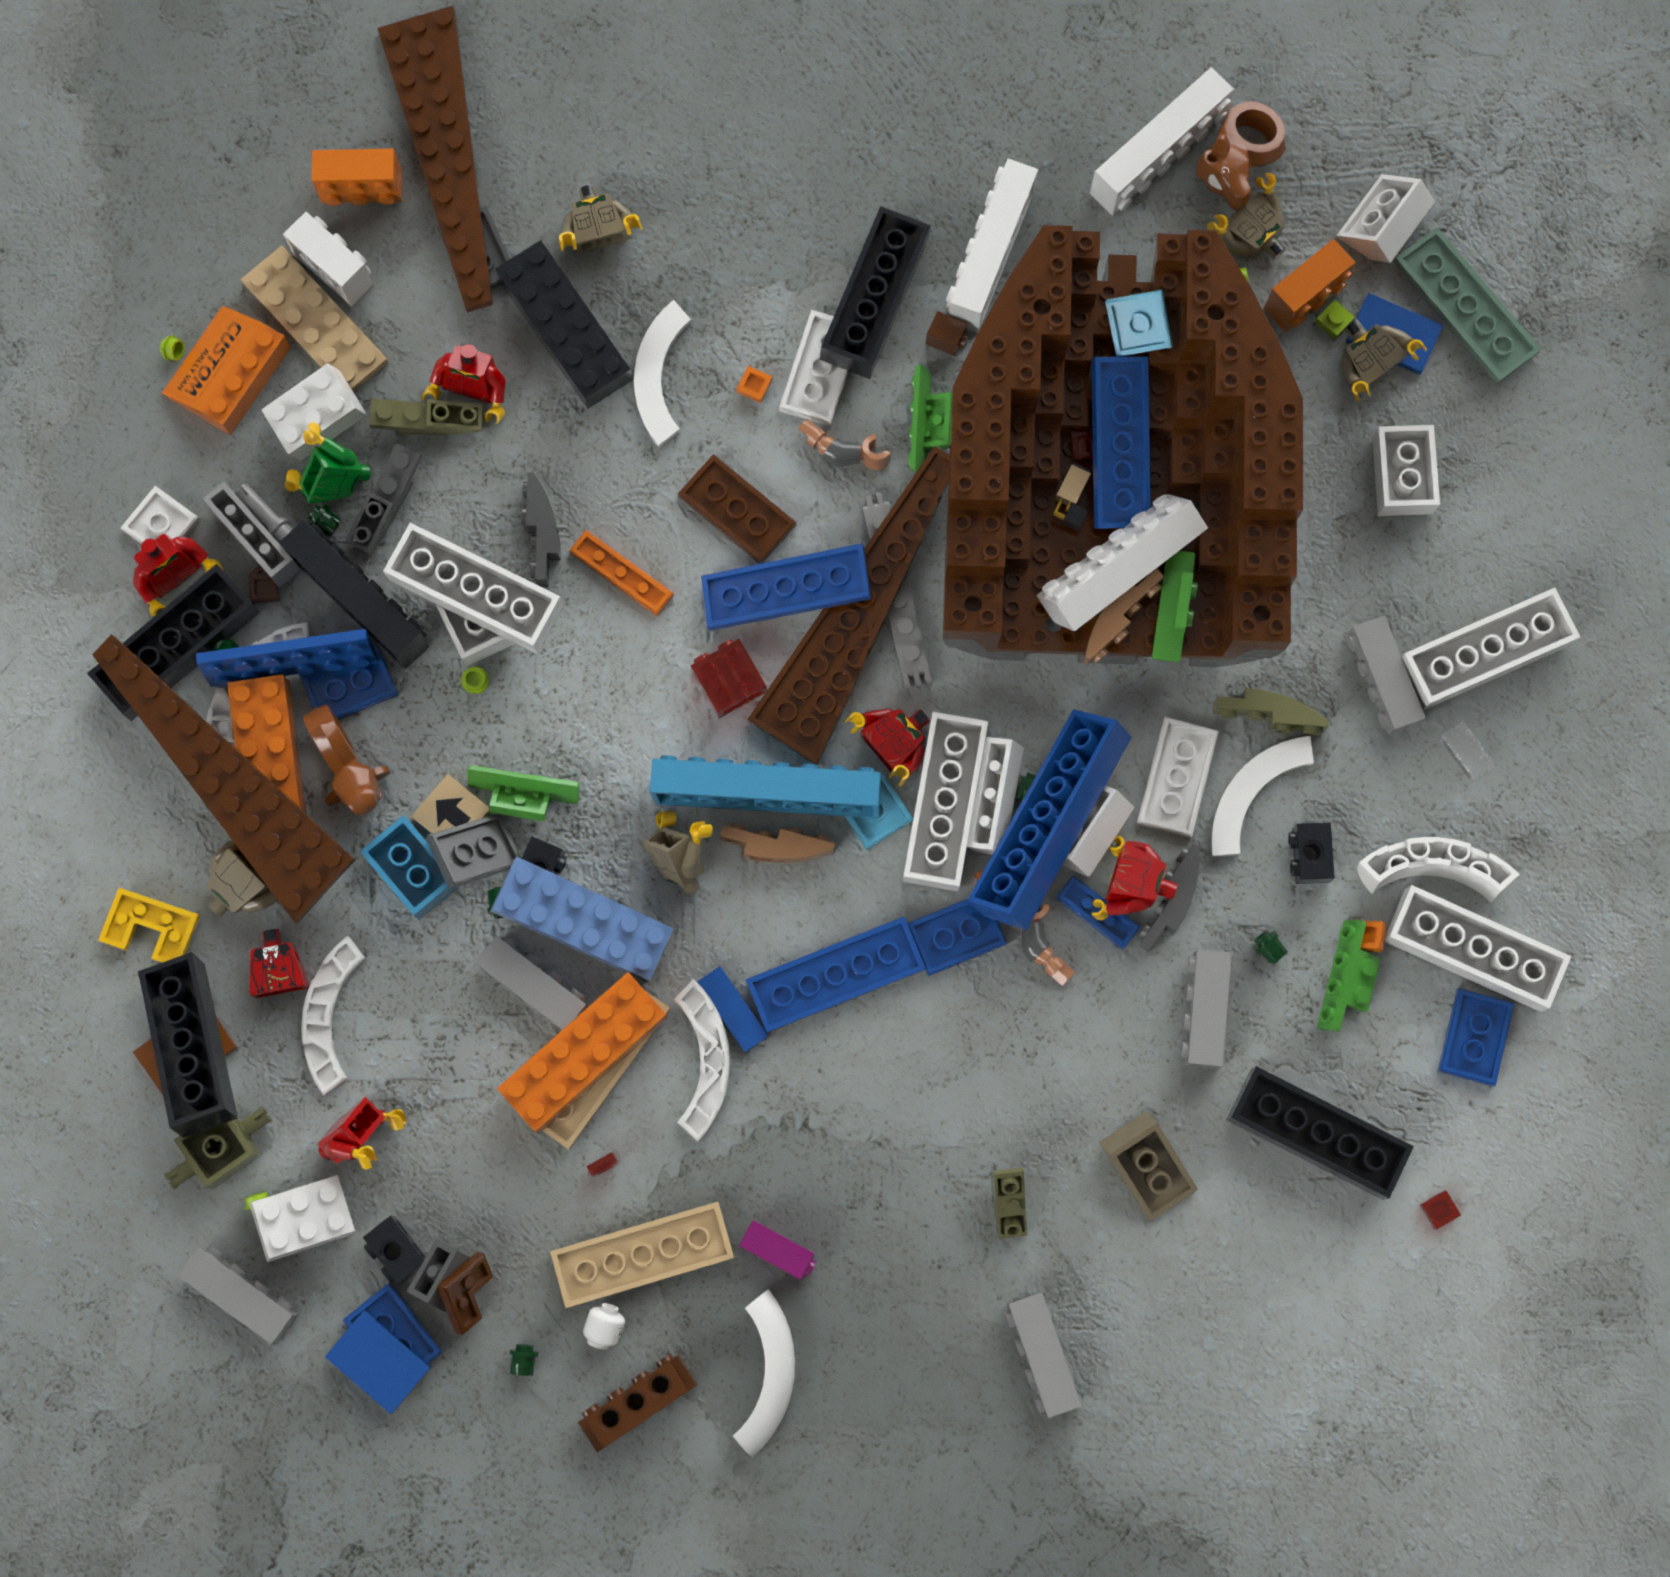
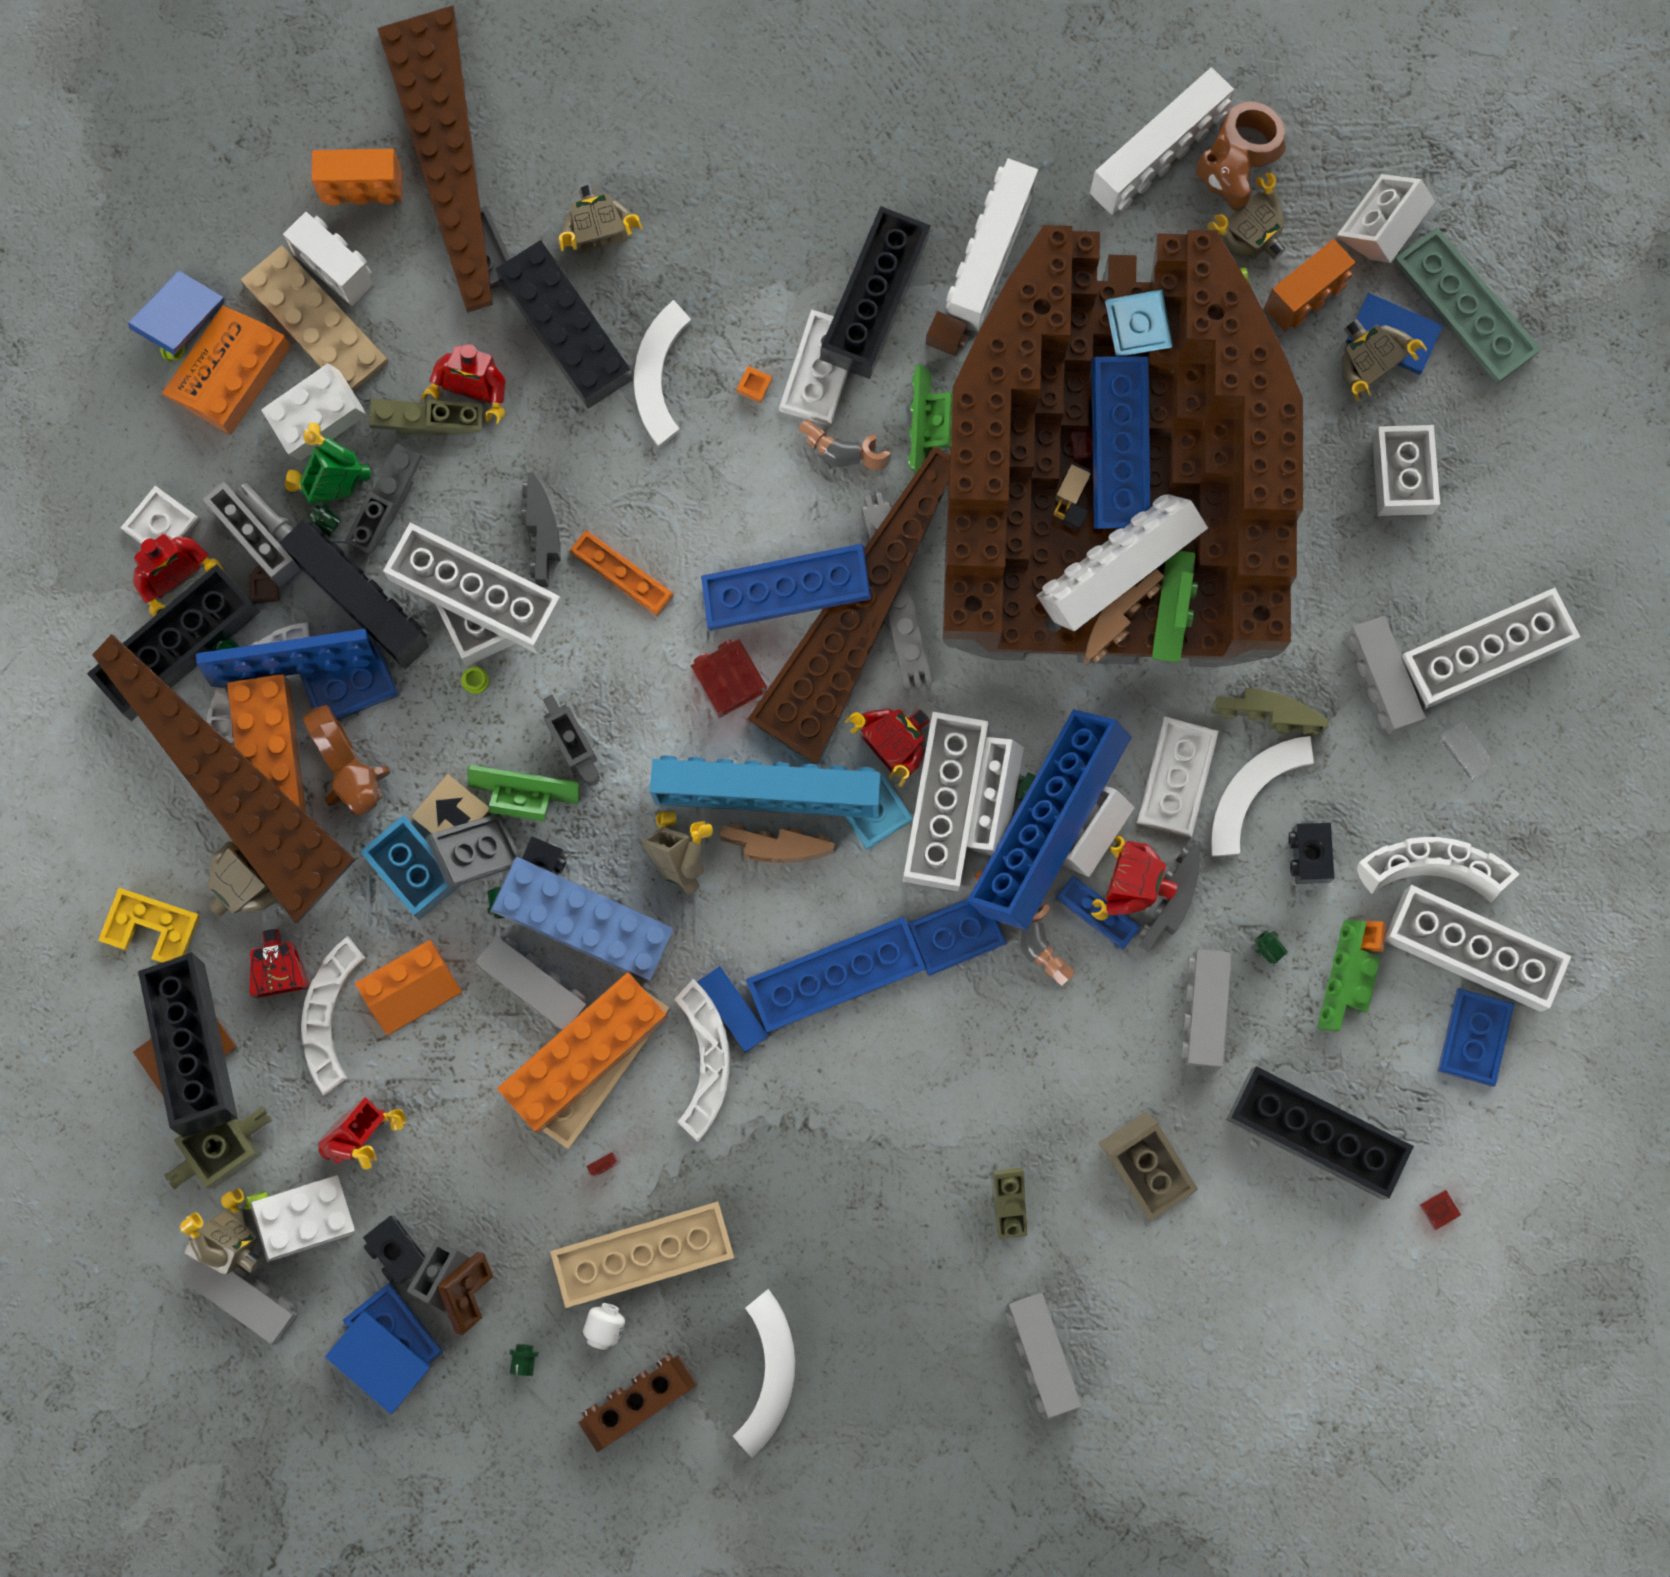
reddish brown tile [677,454,797,564] -> none
magenta brick [739,1220,817,1280] -> none
lime plate [1315,300,1355,339] -> none
none -> tile [128,271,224,355]
none -> dark tan torso [180,1188,262,1274]
none -> orange slope [355,940,463,1035]
none -> dark grey hinge [542,694,600,787]

